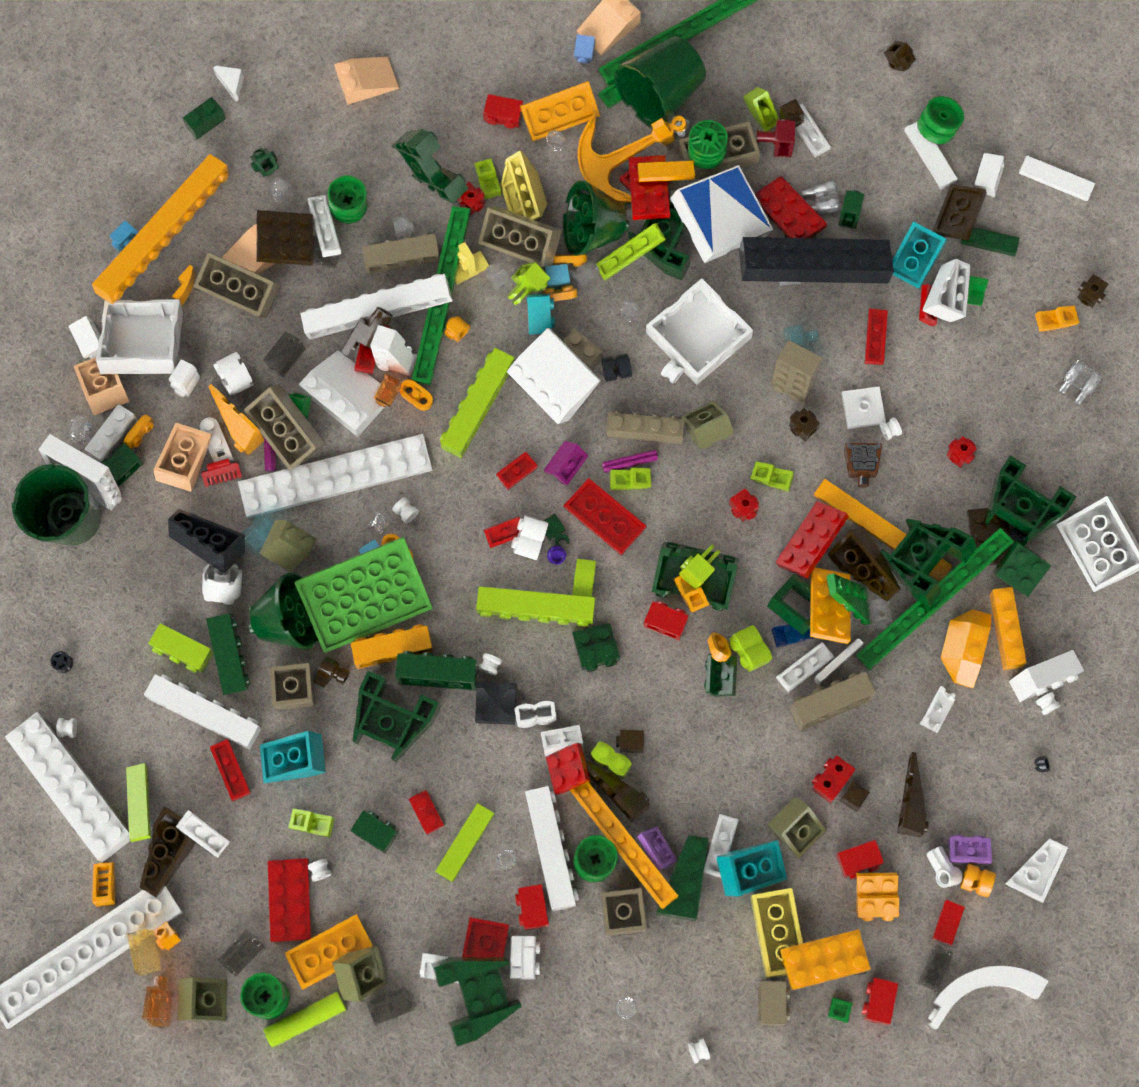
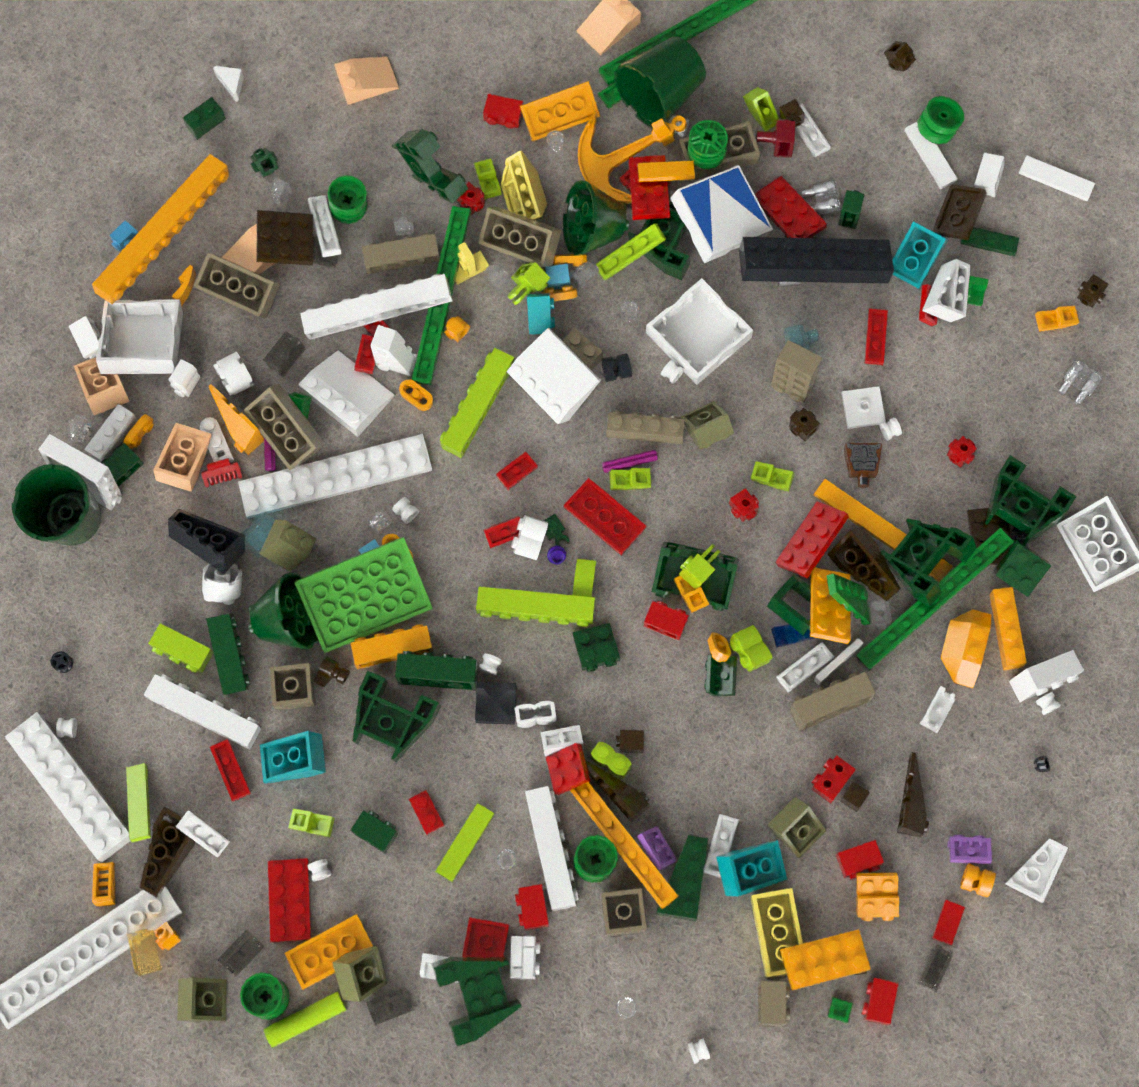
clear orange torso [142,976,172,1027] -> none
plate [341,307,393,356] -> none
clear orange slope [373,373,401,407] -> none
magenta panel [543,441,588,486] -> none
medium blue brick [574,34,596,64] -> none
white piece [927,846,963,888] -> none
white arch [928,966,1049,1029] -> none

